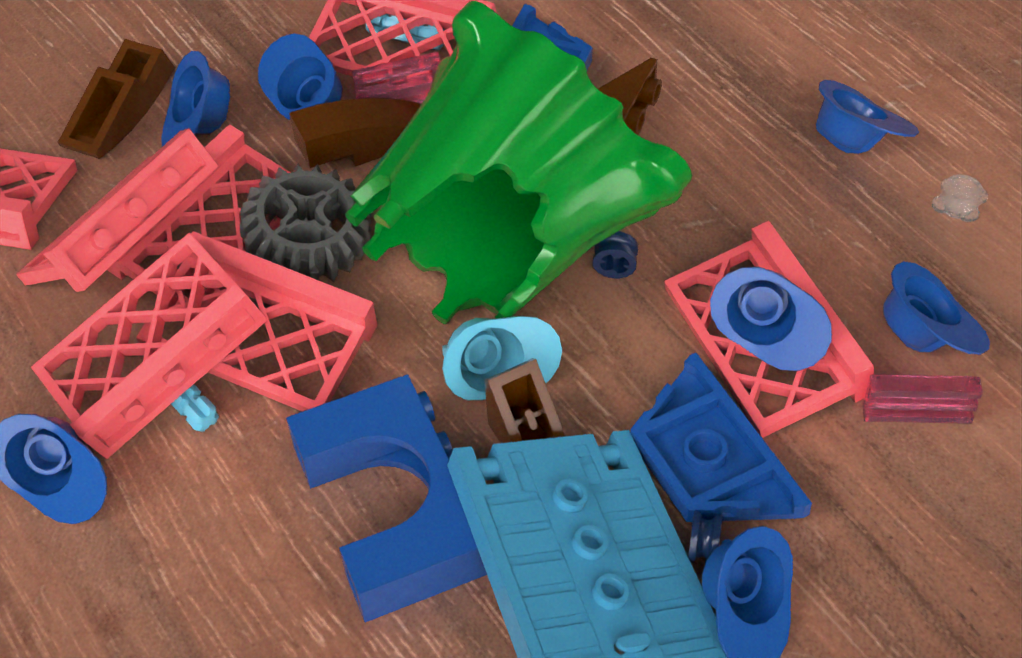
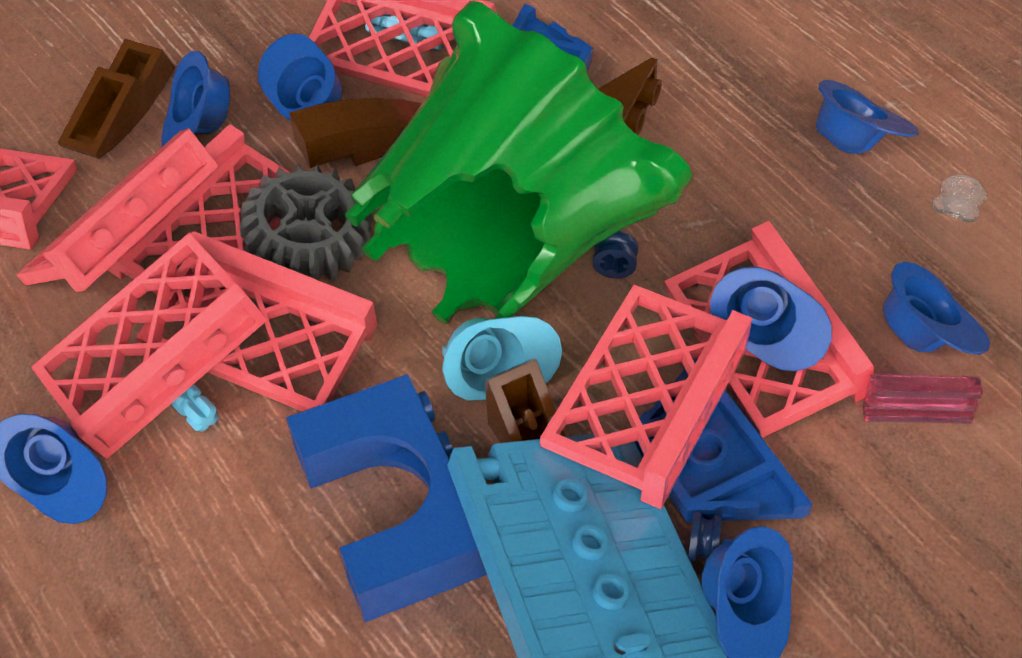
clear pink tile [352,52,441,103] -> none
none -> coral fence [540,285,752,509]

